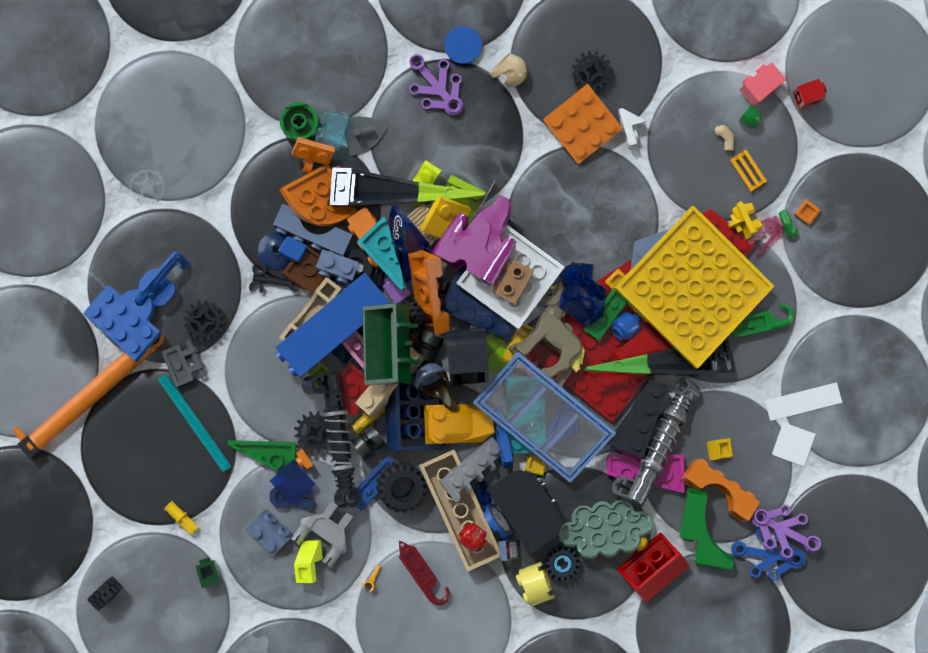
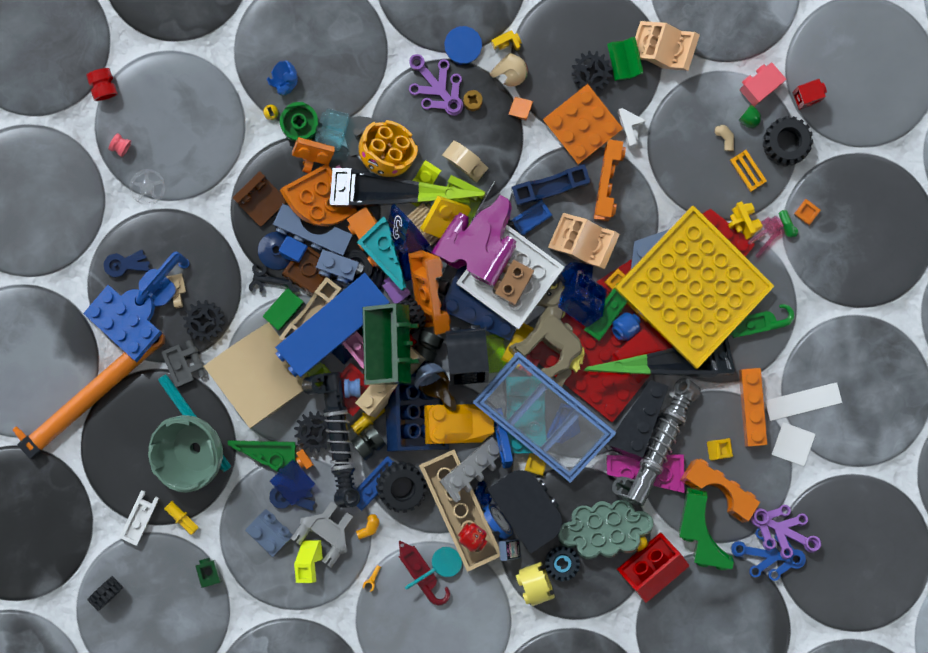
none -> red wheel [86,68,118,101]
none -> dark blue piece [103,250,150,277]
none -> coral wheel [108,133,131,157]
none -> white hinge [119,490,159,546]
none -> sand green piece [148,415,223,493]
none -> tan plate [167,273,186,309]
none -> tan slope [204,322,309,429]
none -> reddish brown bracket [232,171,287,227]
none -> yellow hinge [263,104,279,120]
none -> green panel [263,288,305,332]
none -> blue hair [267,60,298,96]
none -> medium blue wheel [344,379,361,398]
none -> light orange arm [356,514,380,540]
none -> light orange cylinder [358,120,418,177]
none -> teal piece [405,547,462,590]
none -> tan brick [442,140,488,183]
none -> pearl gold wheel [463,90,482,111]
none -> yellow bracket [491,30,522,51]
none -> orange slope [508,97,533,121]
none -> dark blue arch [511,164,591,207]
none -> blue tile [511,200,552,236]
none -> light nougat bracket [548,213,620,269]
none -> orange piece [594,139,626,222]
none -> green panel [607,37,643,81]
none -> light nougat bracket [635,21,700,71]
none -> orange brick [739,368,767,447]
none -> black tyre [763,116,813,167]

